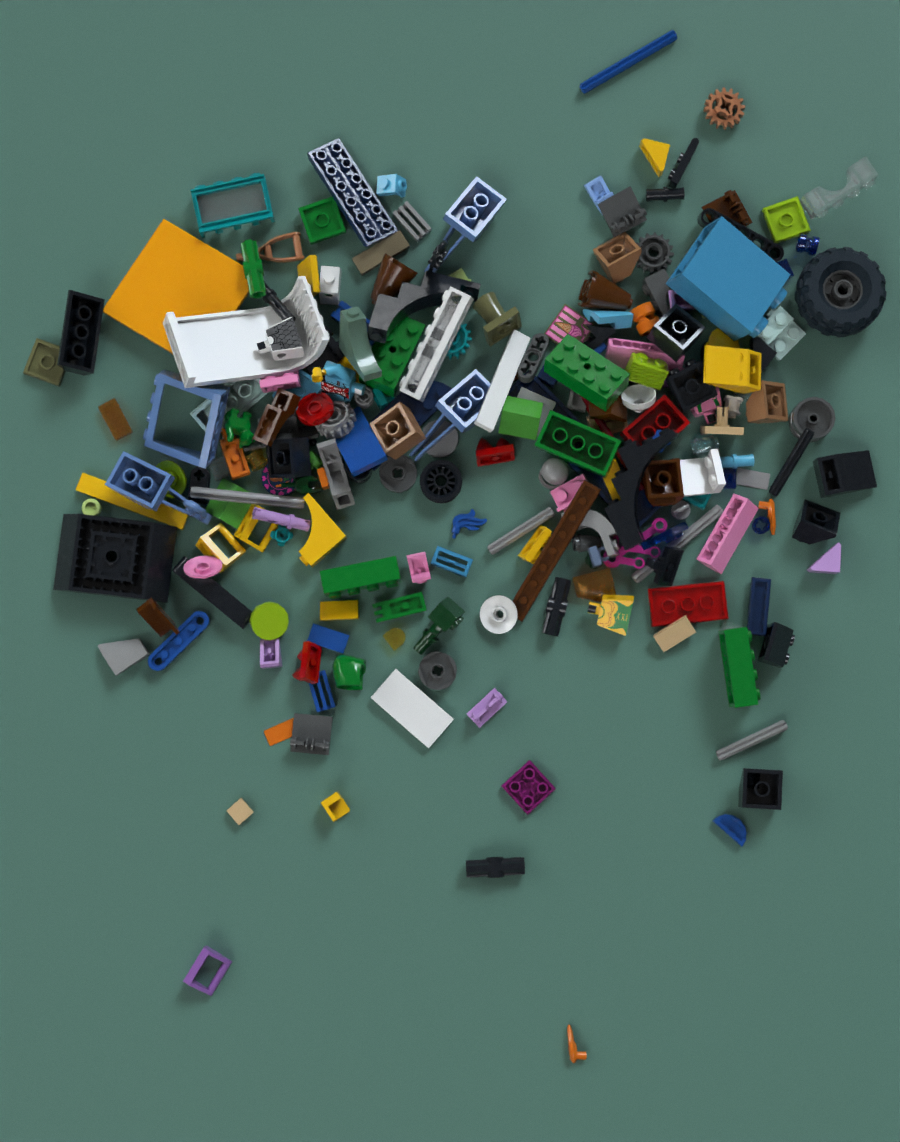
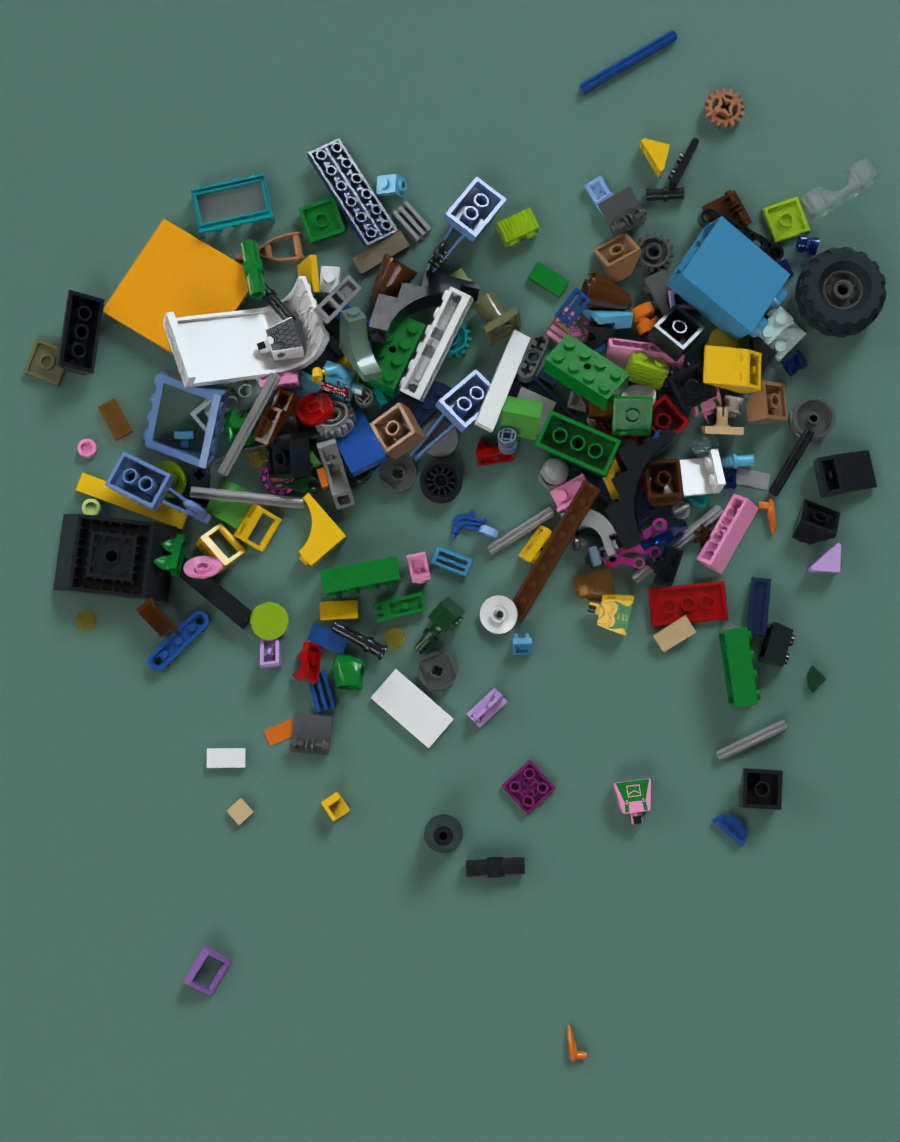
light grey slope [98,639,150,676] -> none
orange hinge [220,428,250,480] -> none
lavender pin [252,507,310,532] -> none
teal plate [270,525,293,547] -> none
black piece [542,577,571,637] -> none
clear blue bush [752,516,770,534] -> none
none -> clear yellow tile [76,611,96,631]
none -> bright pink tile [77,438,98,458]
none -> green tile [153,533,188,577]
none -> dark azure tile [174,428,196,448]
none -> white tile [207,748,246,768]
none -> light grey axle [218,372,280,476]
none -> light grey arch [313,274,362,324]
none -> black pin [331,620,388,660]
none -> black cone [424,814,463,853]
none -> light blue tile [479,525,499,539]
none -> lime brick [496,207,540,247]
none -> sand blue wheel [497,428,517,454]
none -> dark azure tile [512,633,532,655]
none -> green tile [528,261,570,298]
none -> blue tile [554,288,591,328]
none -> green plate [612,396,653,436]
none -> torso [612,778,651,824]
none -> dark brown plant [693,524,712,547]
none -> clear blue wheel [781,351,808,377]
none -> clear green tile [807,666,827,693]

